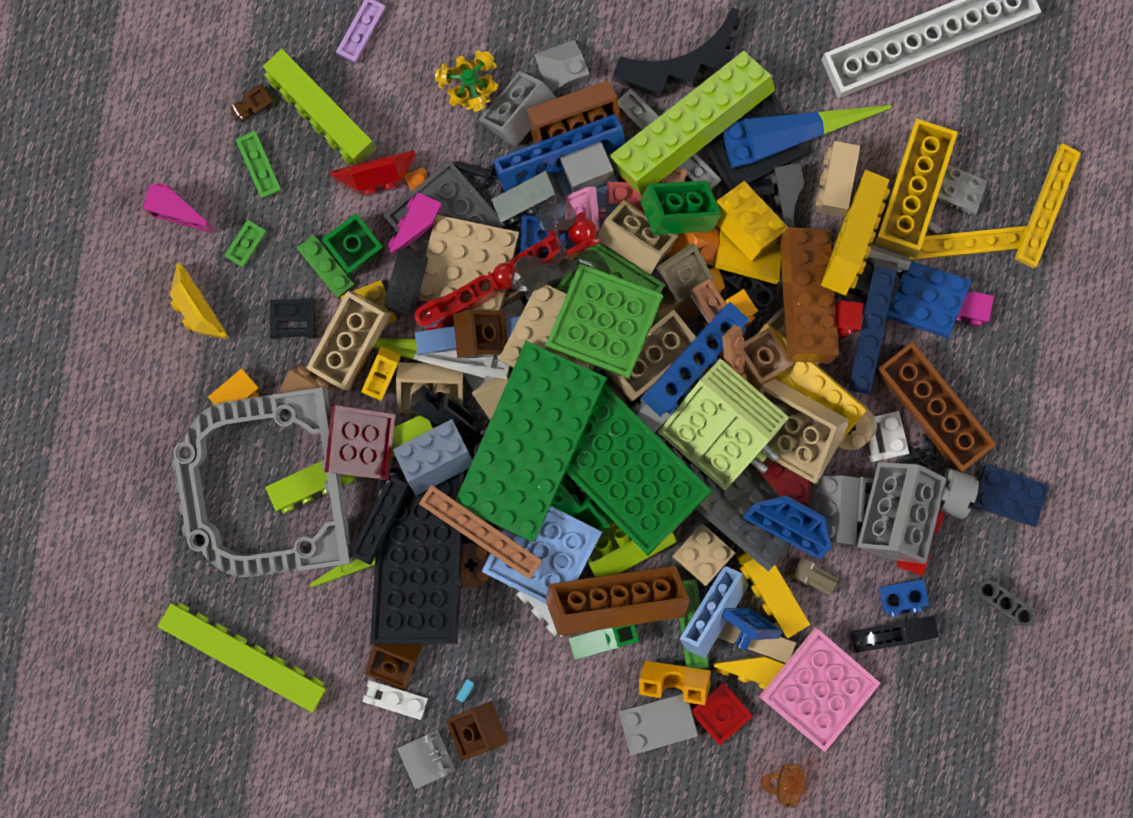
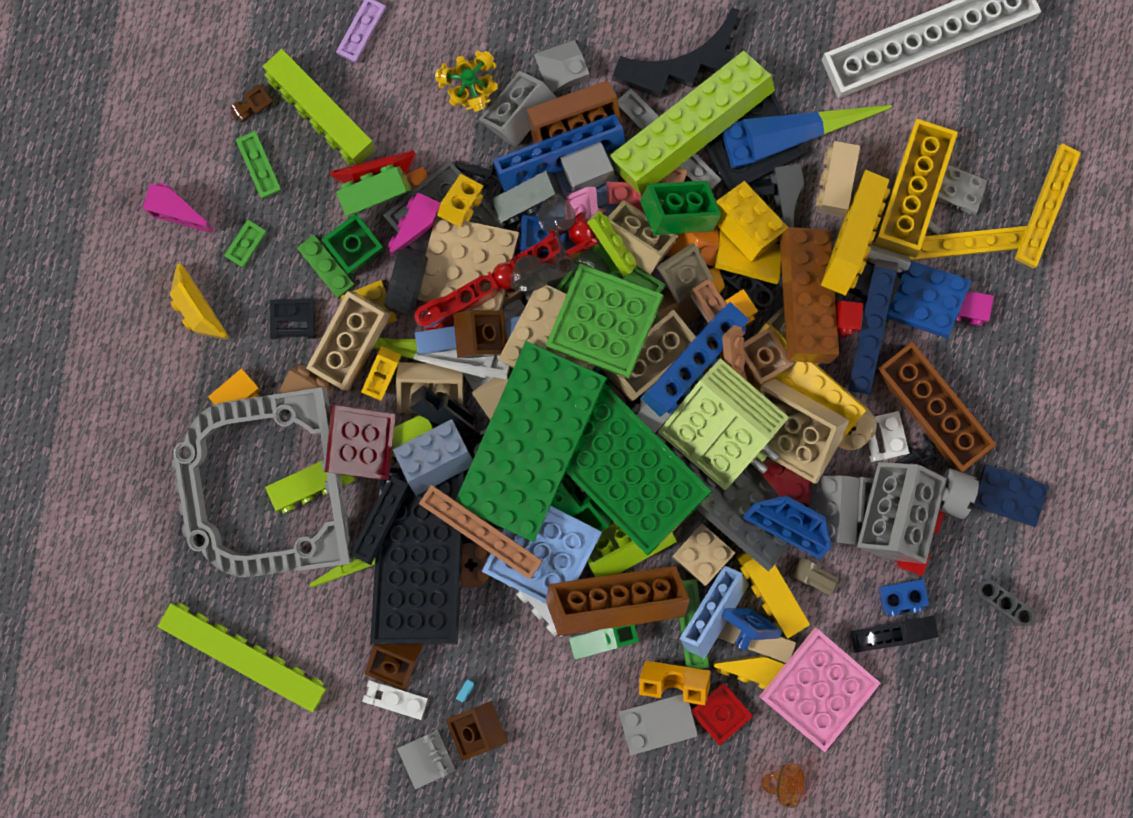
none -> bright green slope [336,164,413,216]
none -> yellow brick [437,174,484,227]
none -> lime plate [587,210,637,277]

